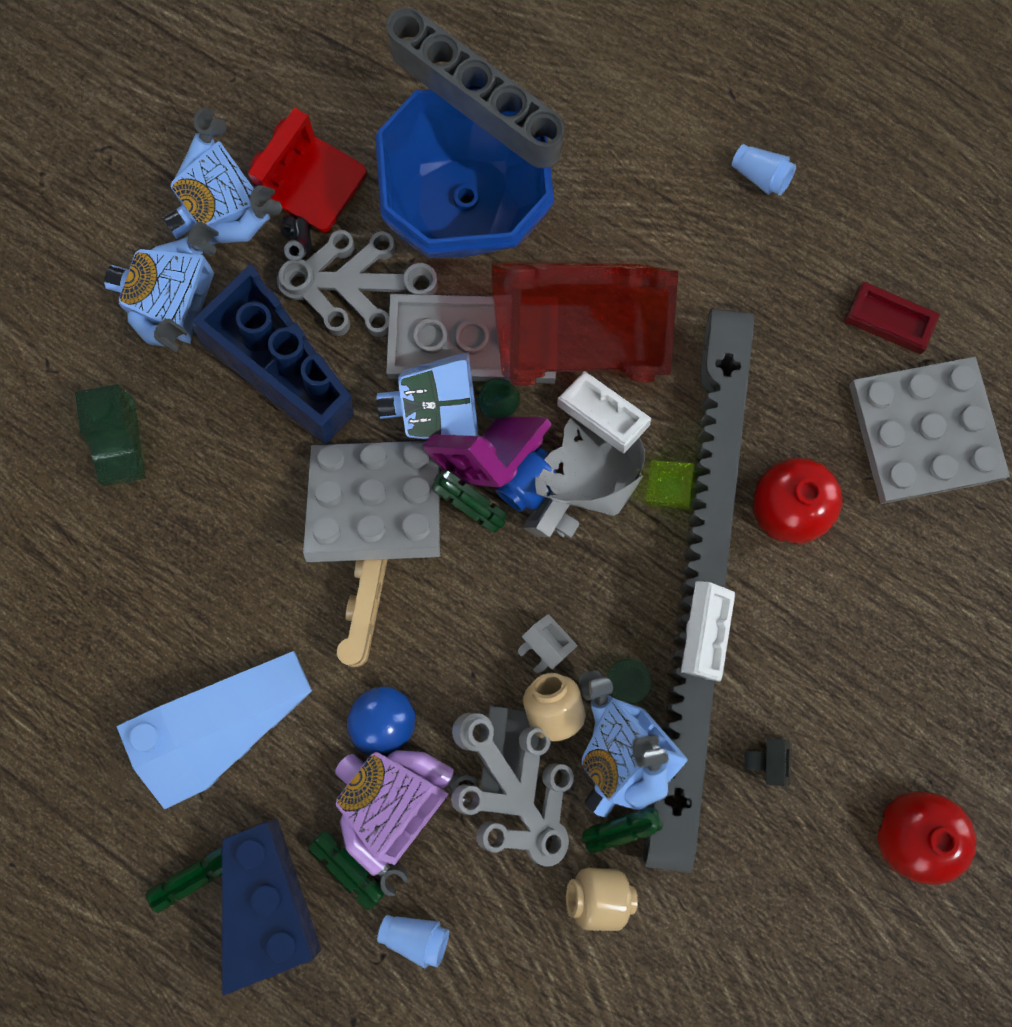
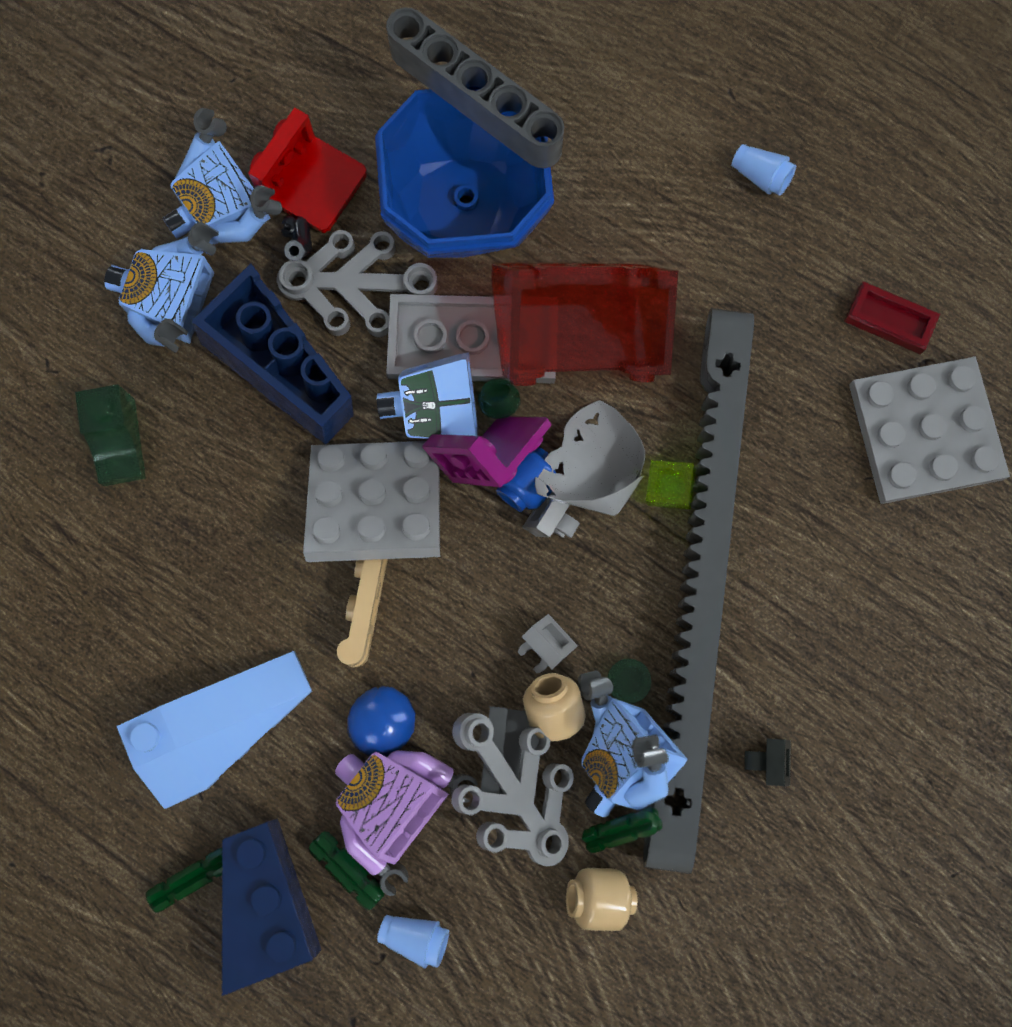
dark green axle [432,470,507,533] -> none
white plate [557,371,651,454] -> none
white plate [681,581,735,681] -> none
red cylinder [753,458,843,545] -> none
red cylinder [877,791,977,885] -> none

